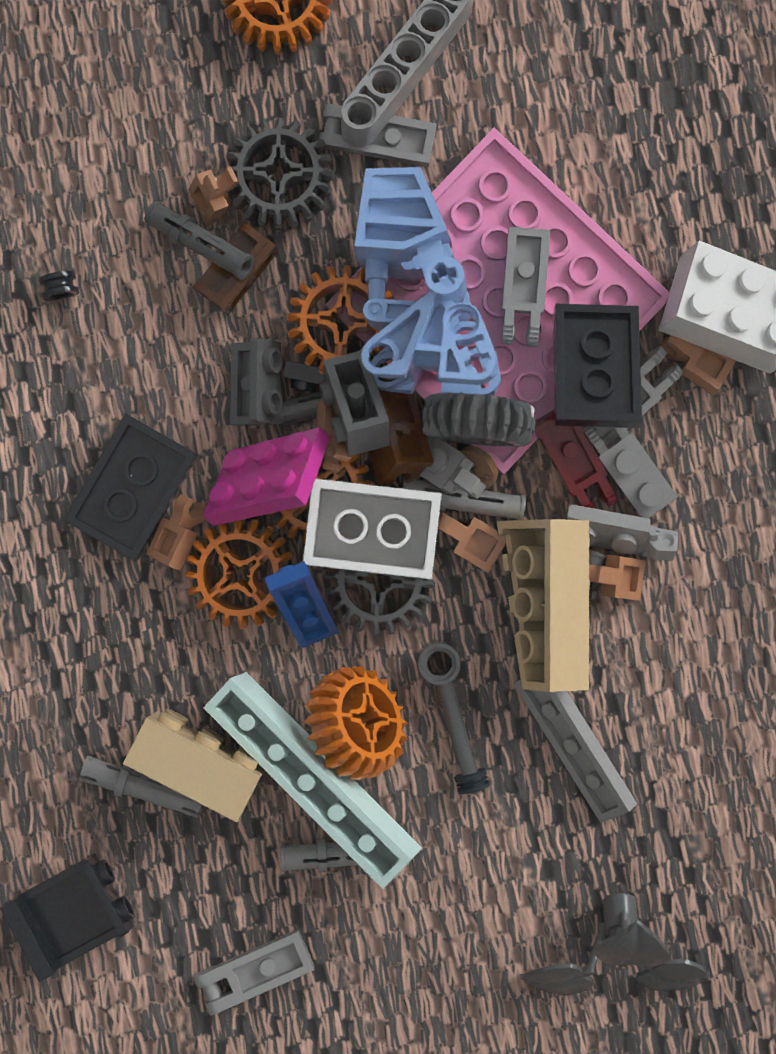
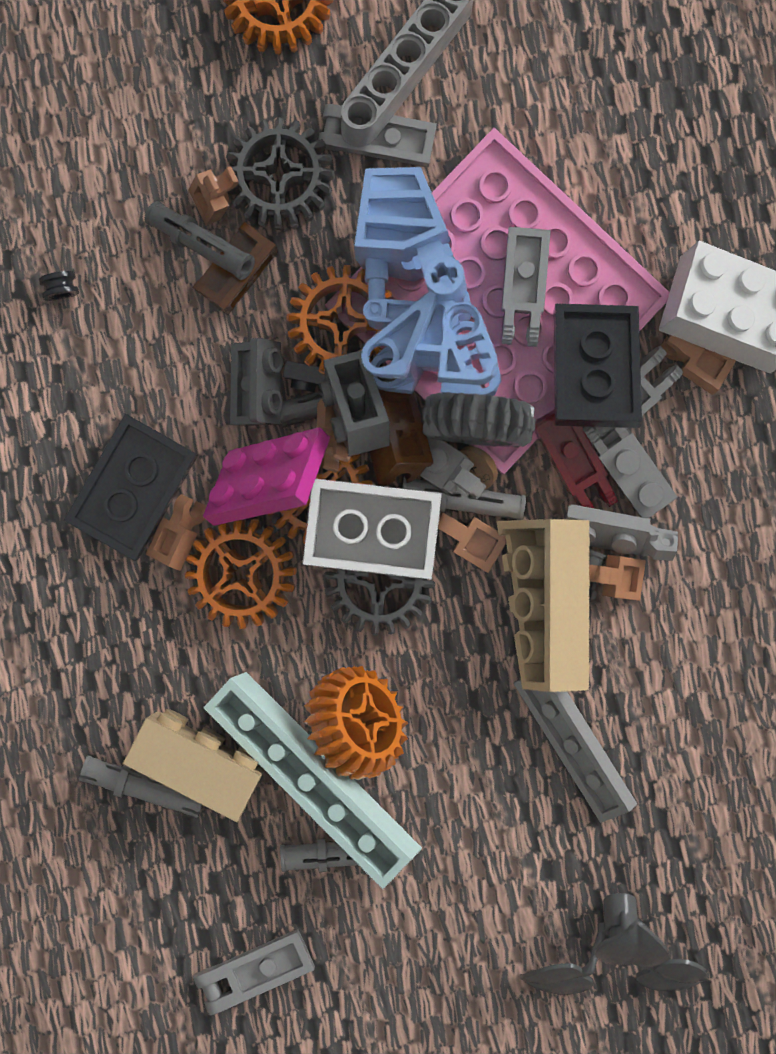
black panel [0,853,135,982] -> none
blue plate [265,561,339,649] -> none
dark grey piece [417,640,490,794] -> none

